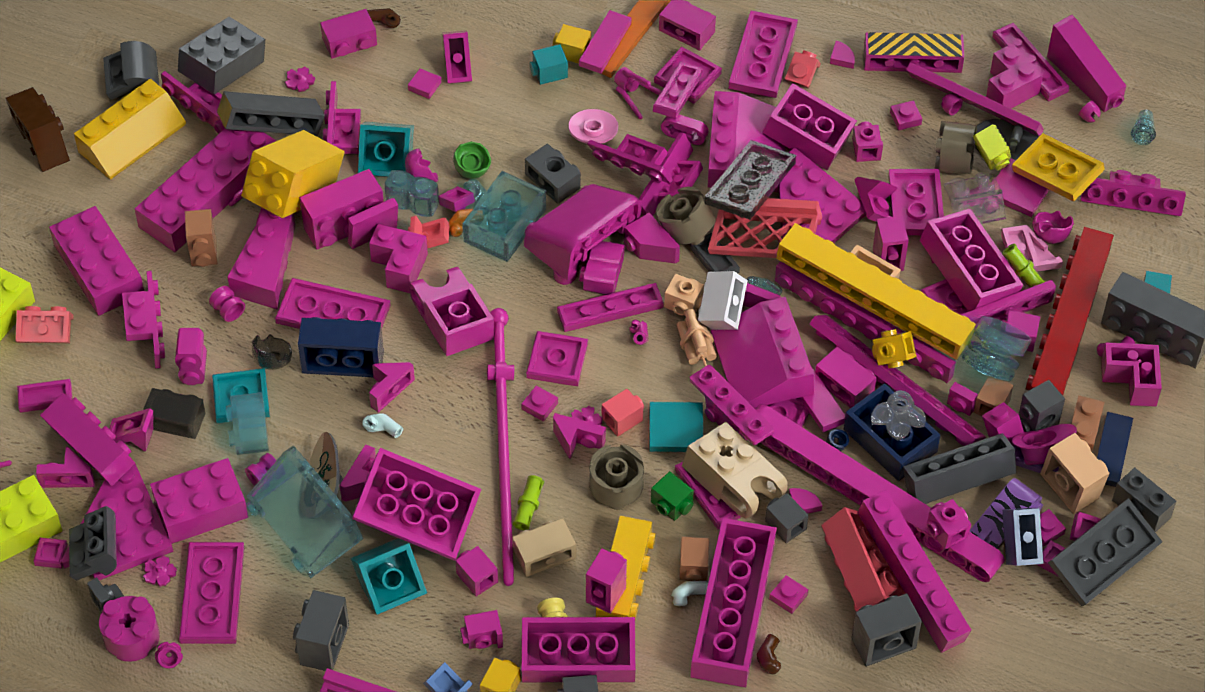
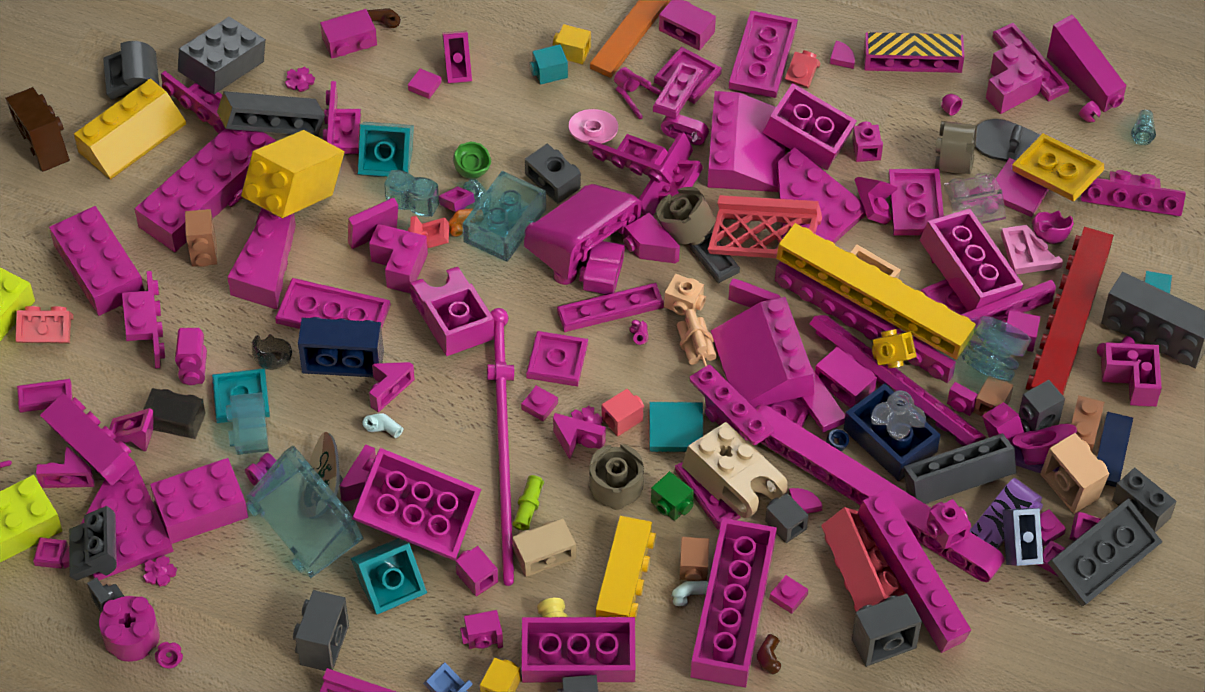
dark pink tile [179,542,245,644] -> none
dark pink wheel [209,286,245,322] -> none
dark pink brick [300,169,384,250] -> none
dark pink hair [405,148,439,186] -> none
dark pink tile [579,10,631,74] -> none
dark pink brick [586,548,627,614] -> none
white brick [698,271,748,330] -> none
clear smoke plate [704,140,796,220] -> none
clear light blue arm [746,276,782,295] -> none
dark pink brick [873,216,909,271] -> none
dark pink plate [890,100,922,131] -> none
dark pink tile [906,63,1044,137] -> none
neon yellow brick [973,124,1011,171] -> none
lime pin [1002,244,1045,288] -> none

